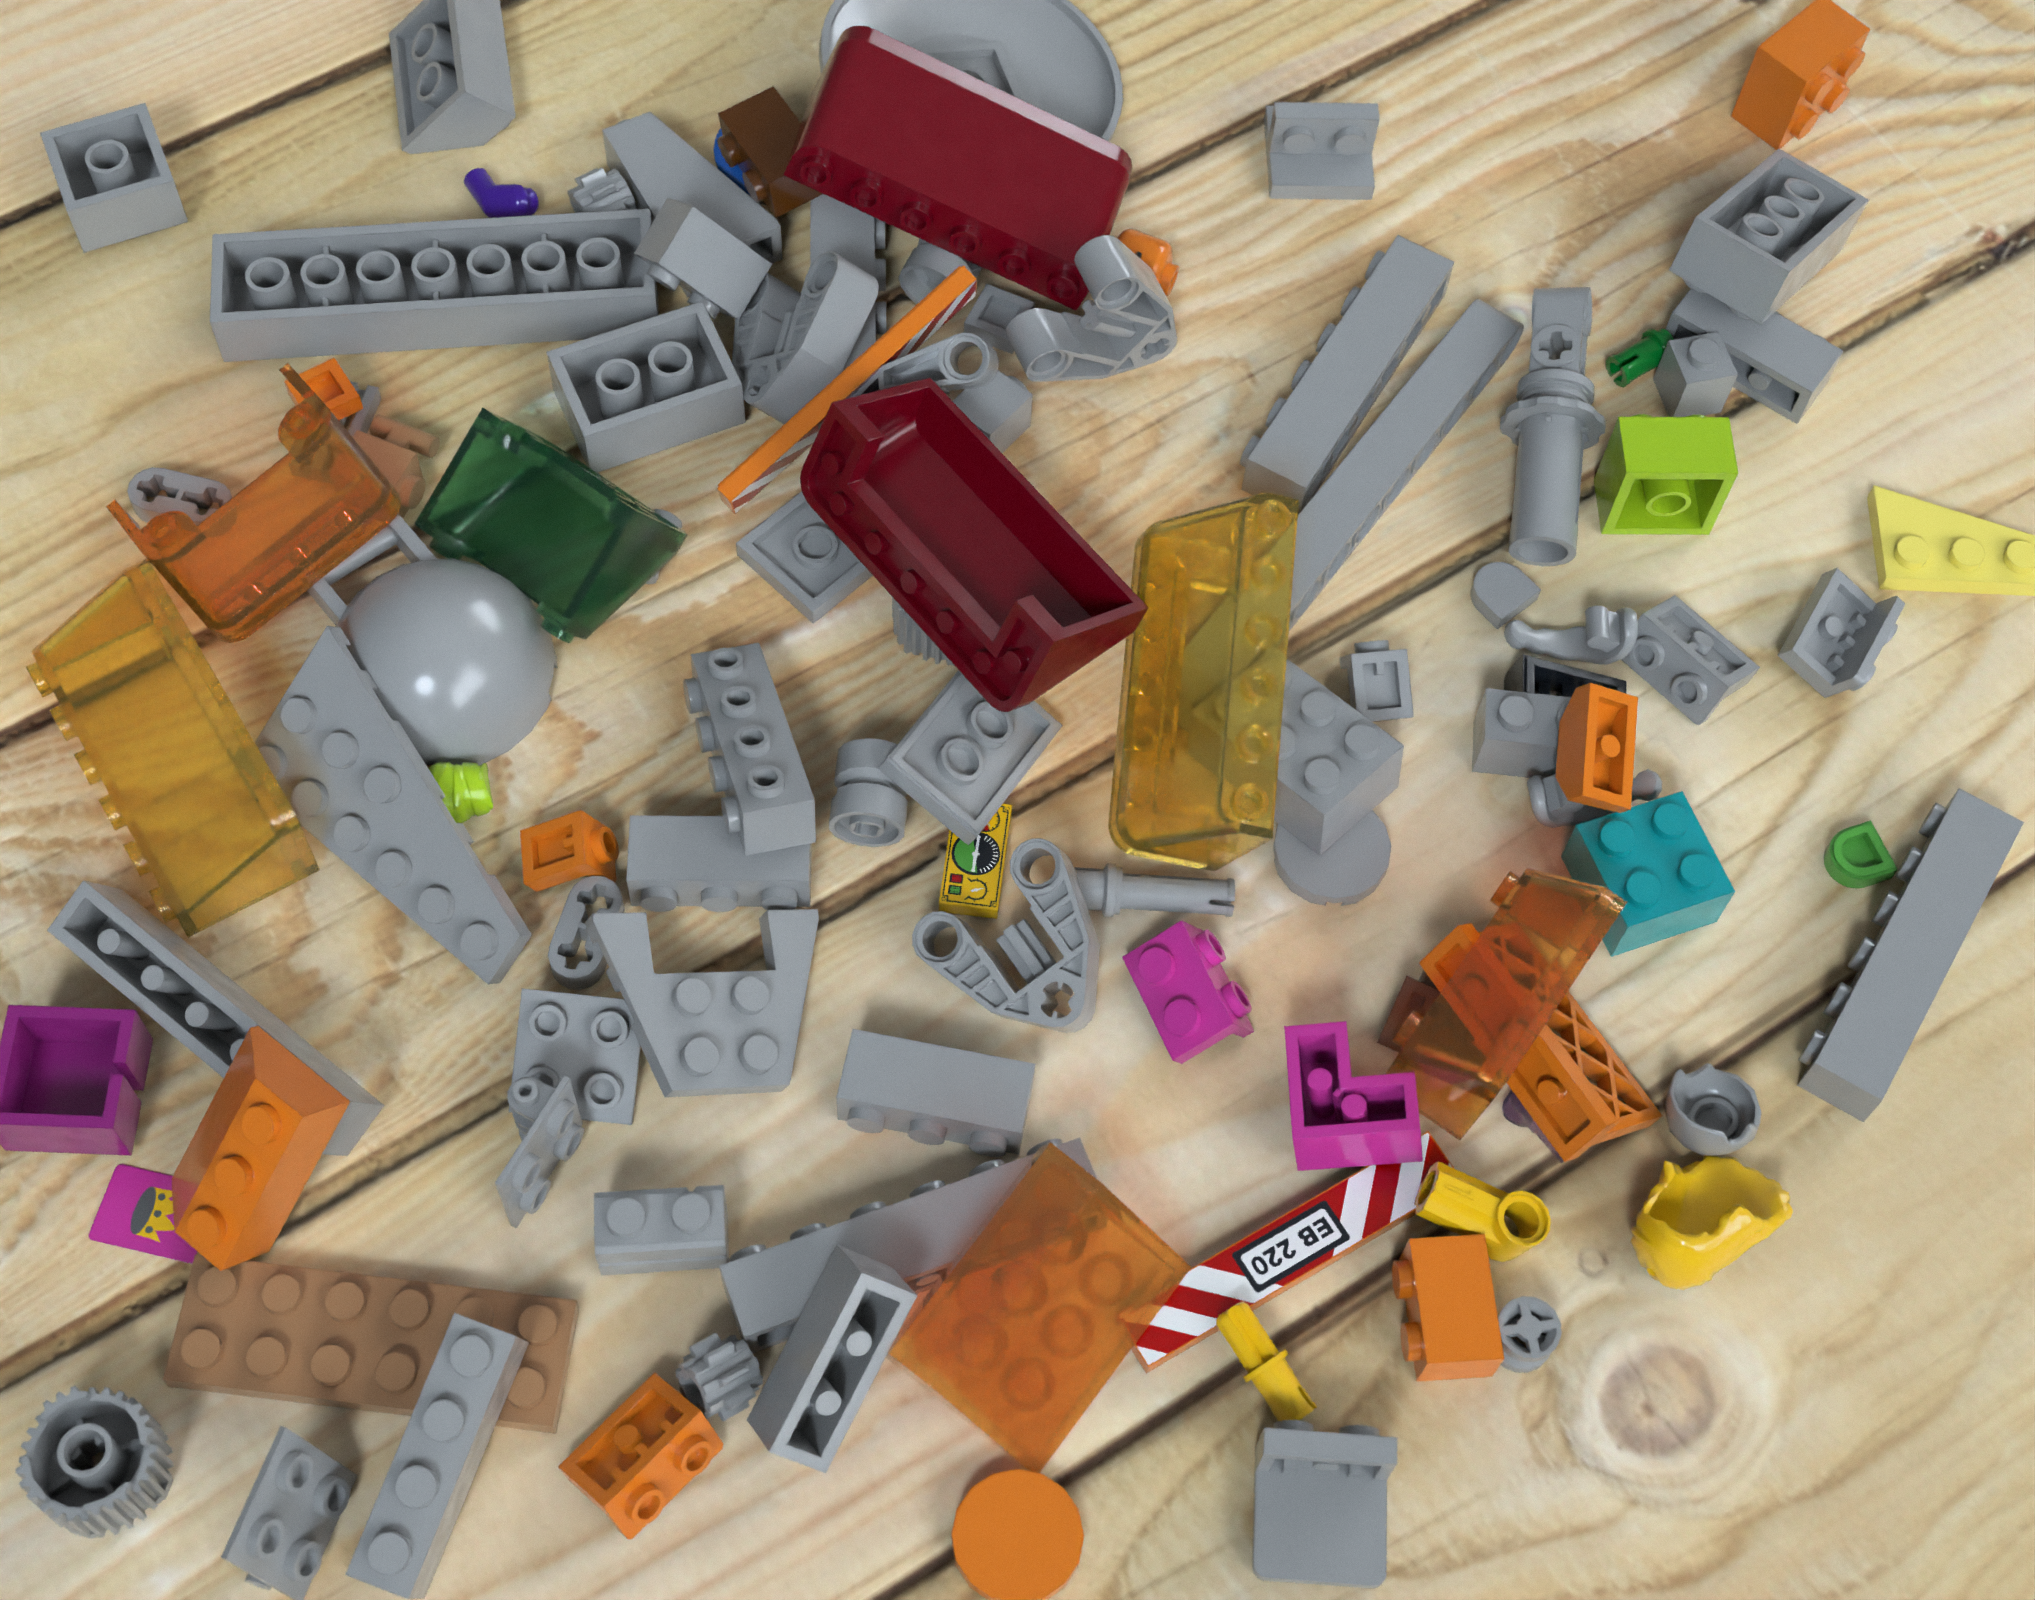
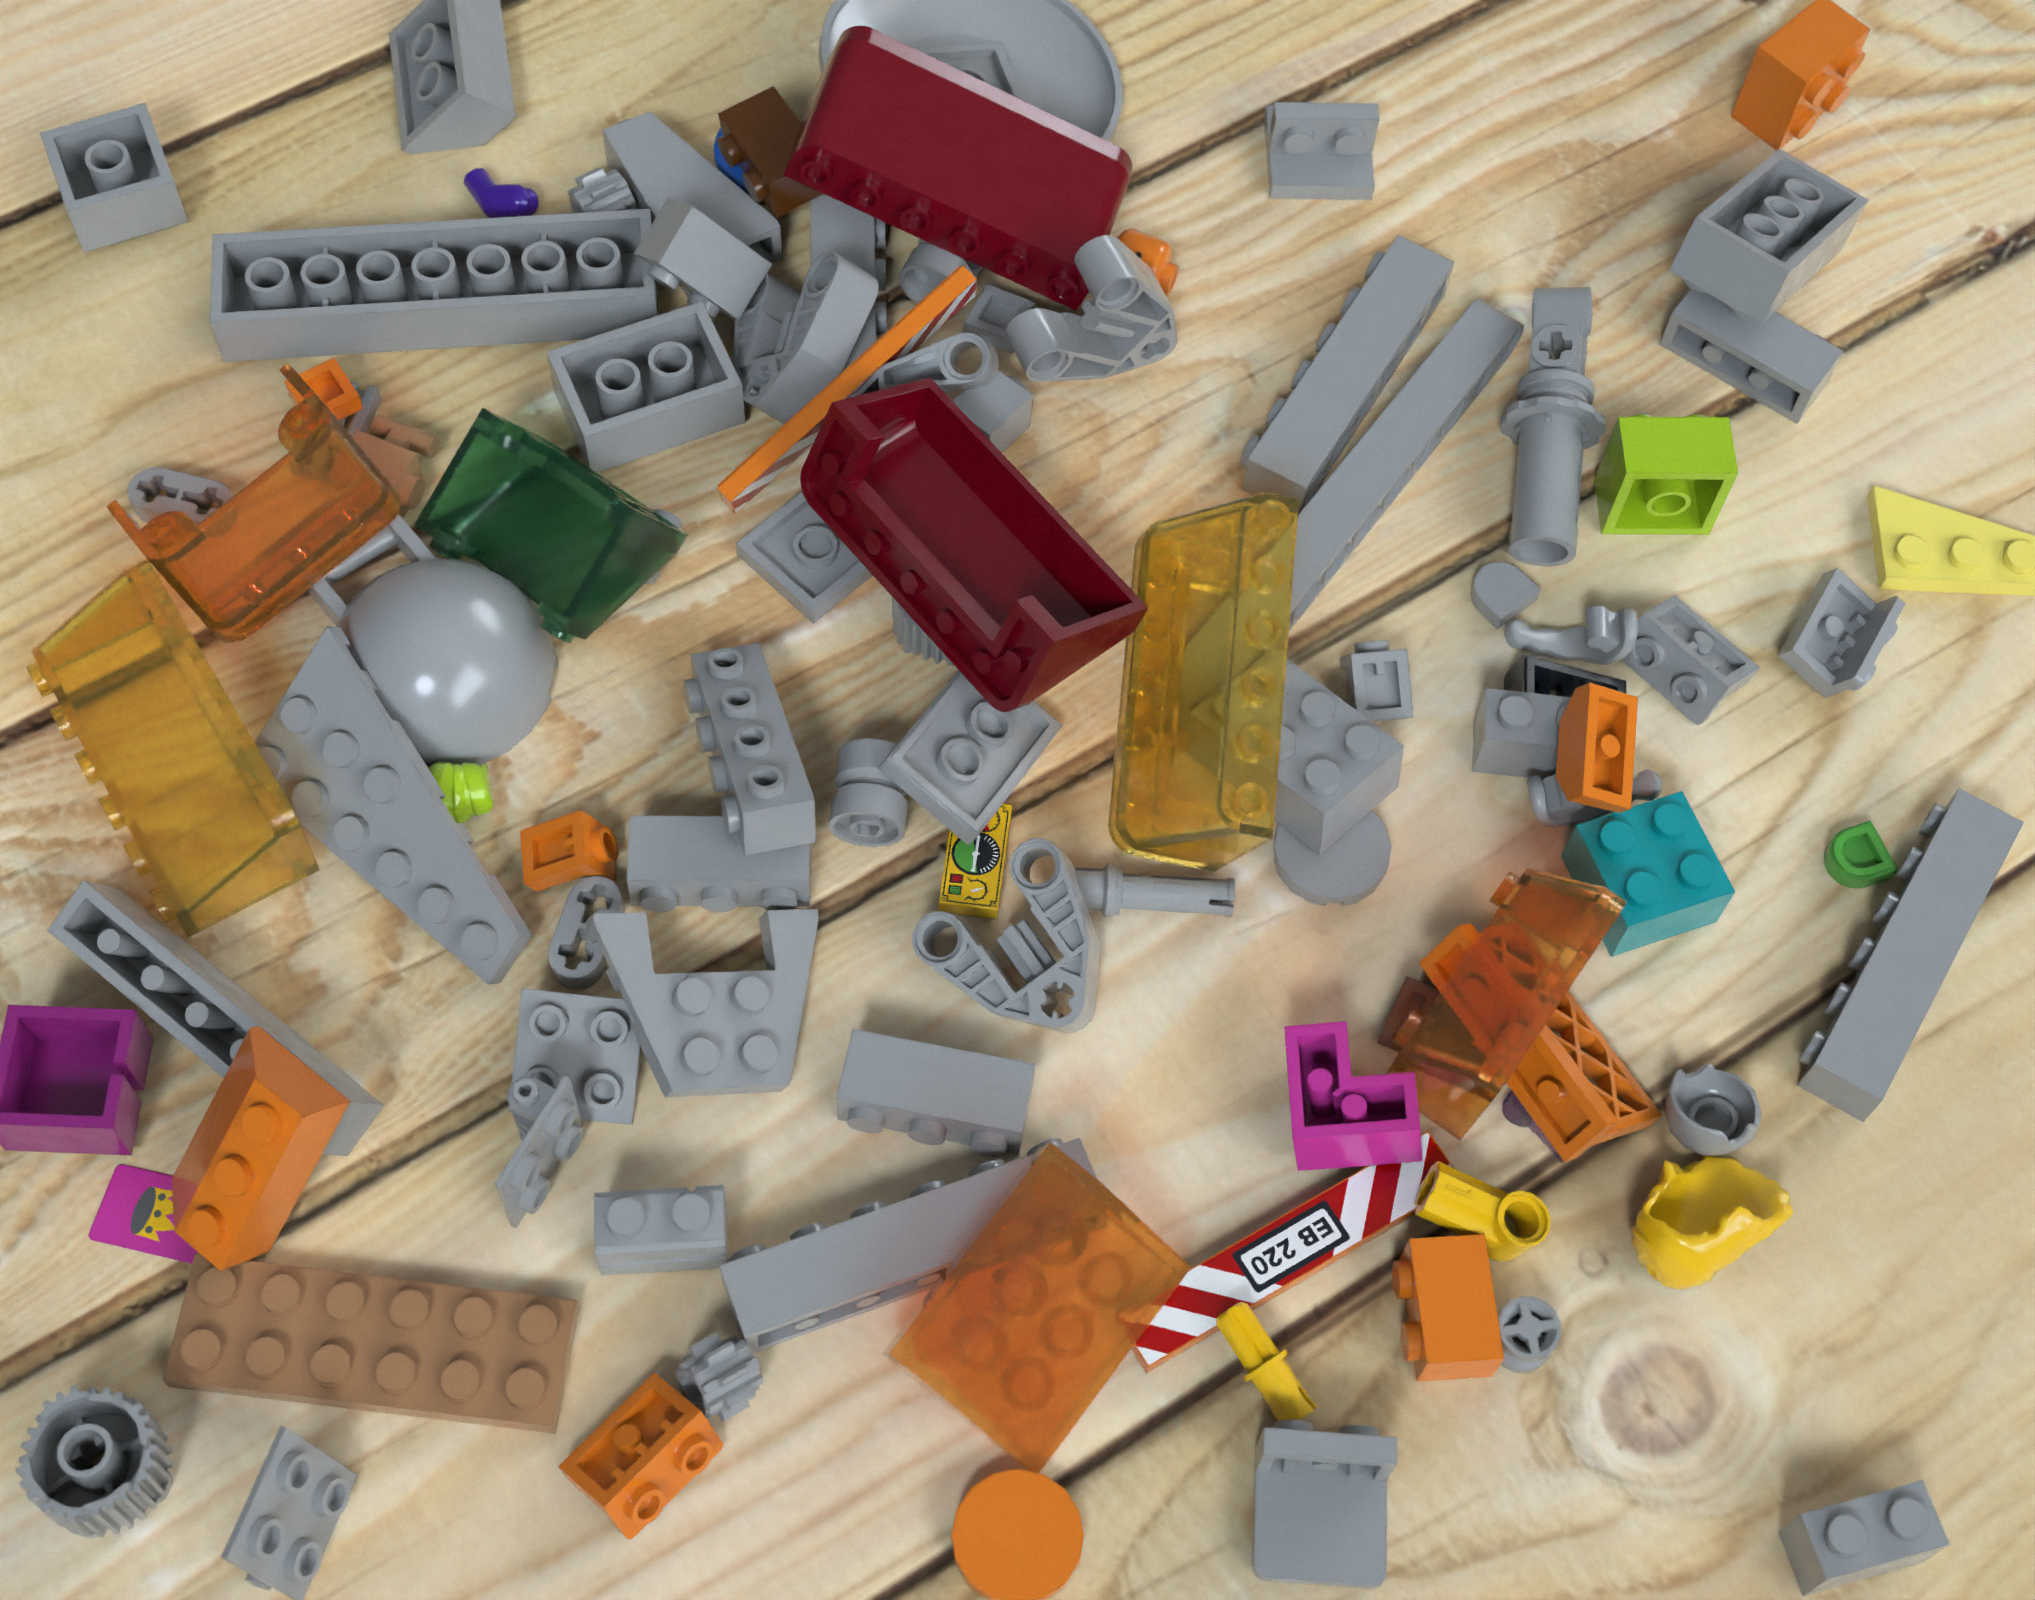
light grey brick [345,1313,529,1599] -> none
light grey brick [747,1245,917,1473] -> none
dark pink bracket [1122,920,1254,1064] -> none
green pin [1605,328,1674,388] -> none
light grey brick [1653,332,1738,417] -> none
none -> light grey brick [1778,1480,1950,1596]

